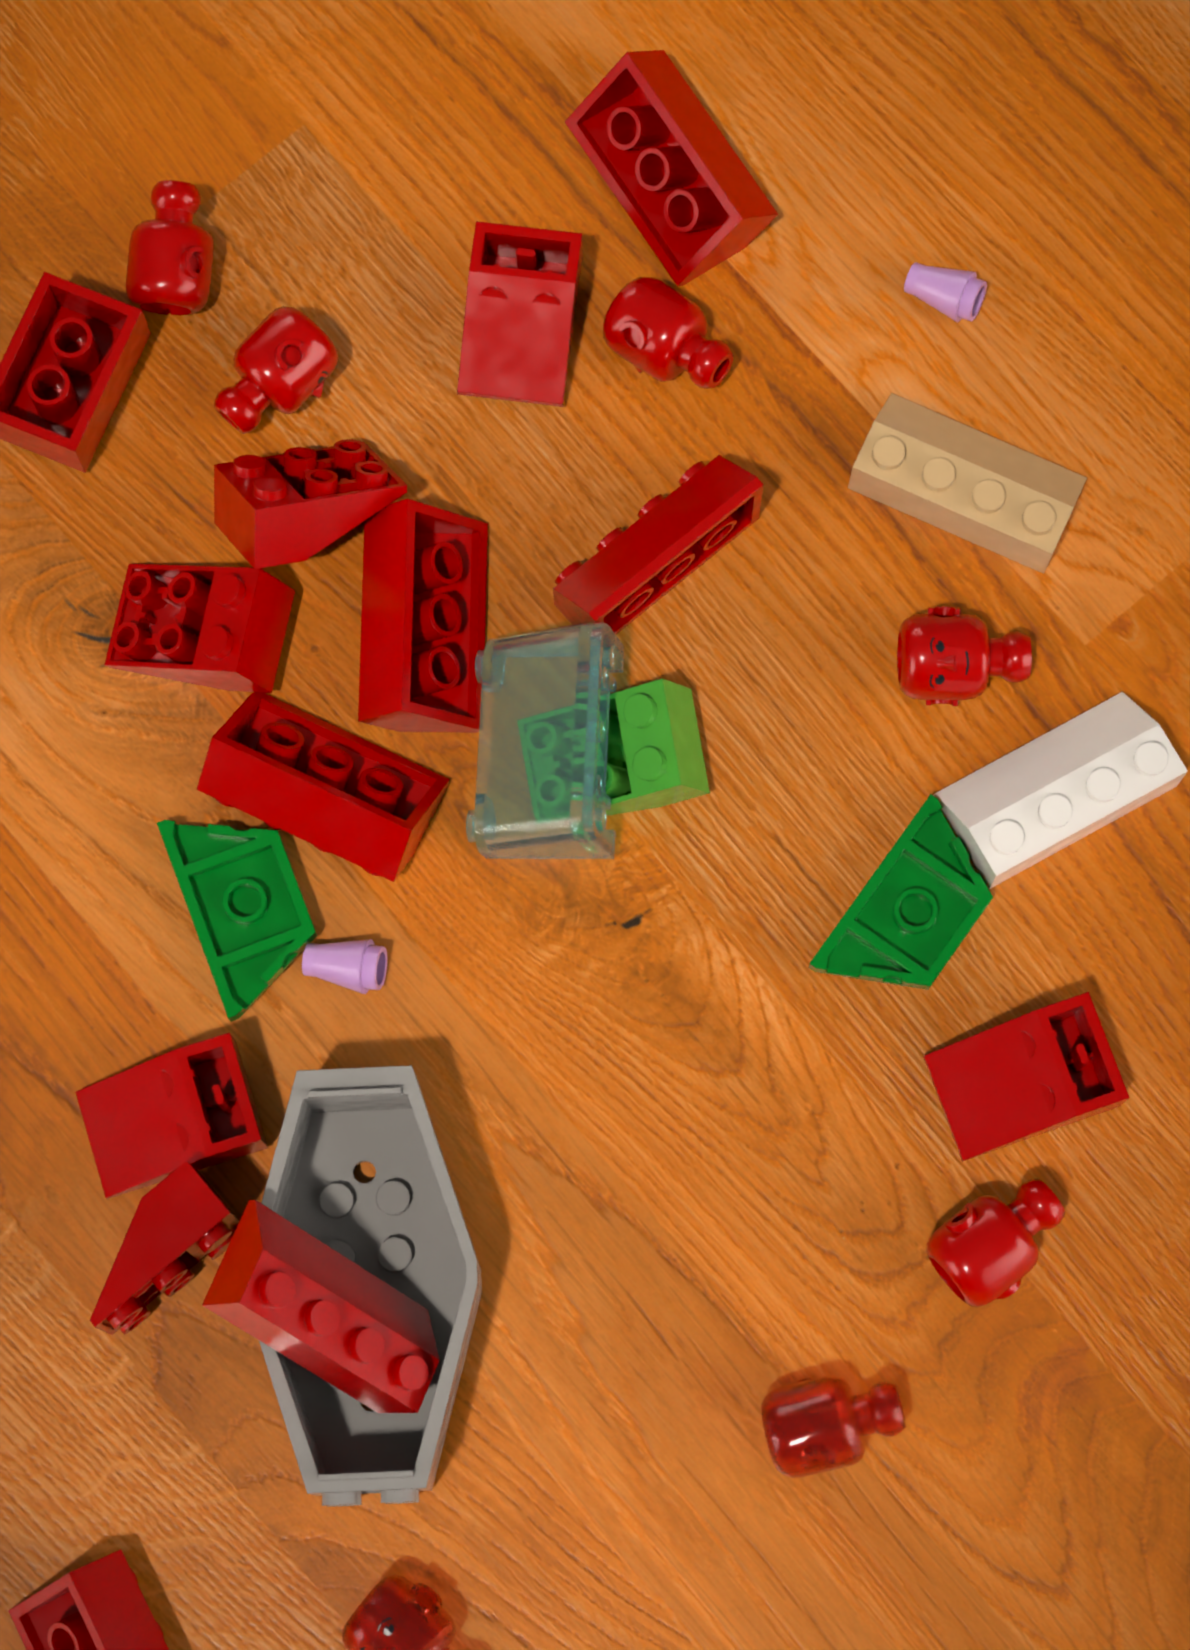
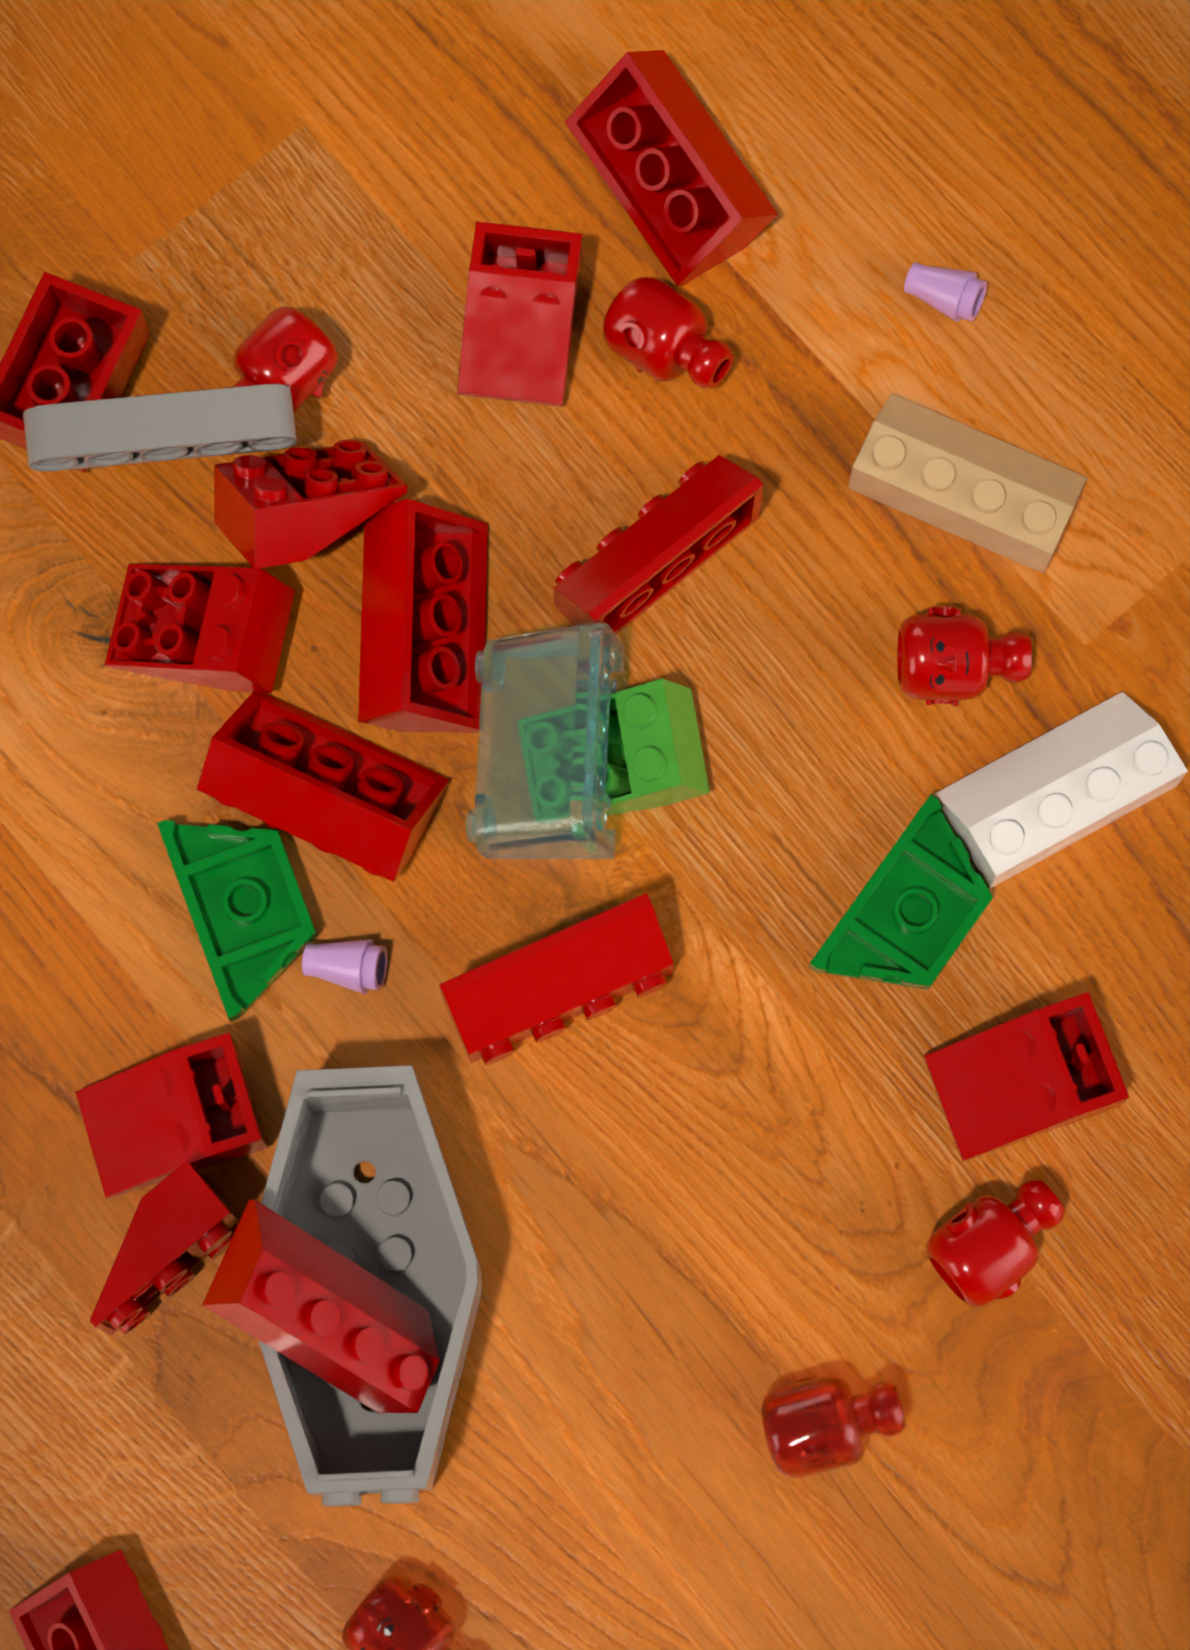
red piece [125,180,214,315] -> none
none -> light grey beam [23,384,297,472]
none -> red slope [439,893,674,1065]

